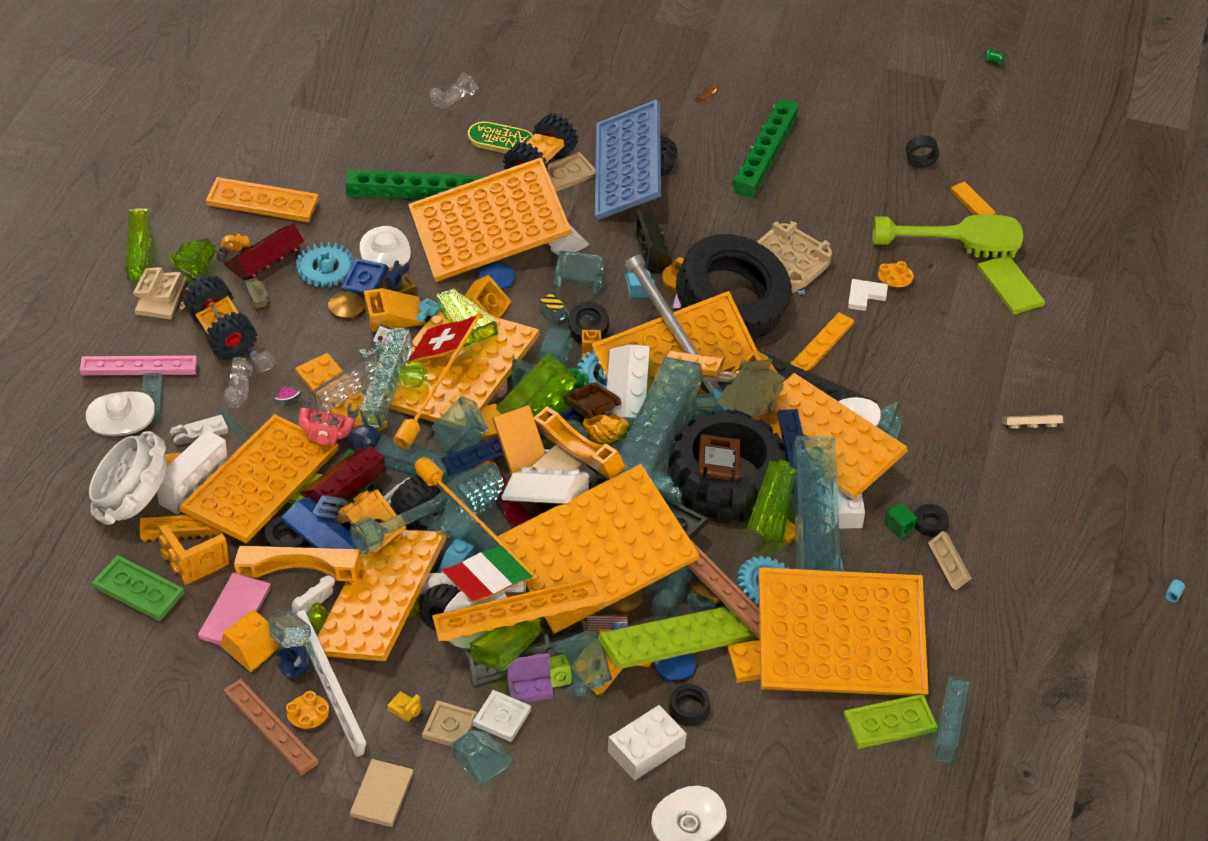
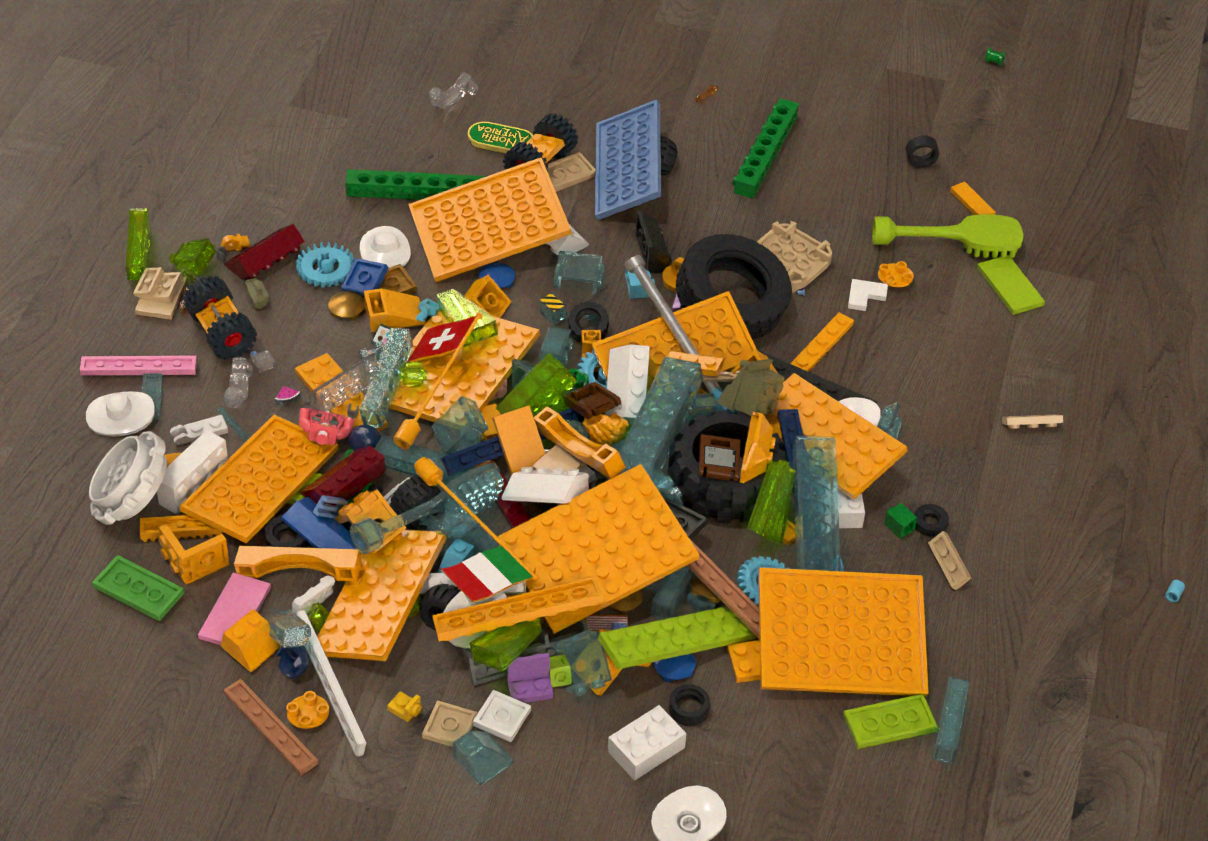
light orange plate [206,177,319,223] -> none
tan tile [350,759,413,827] -> none
dark blue plate [385,260,409,291] -> none
none -> light orange wedge [740,411,776,483]

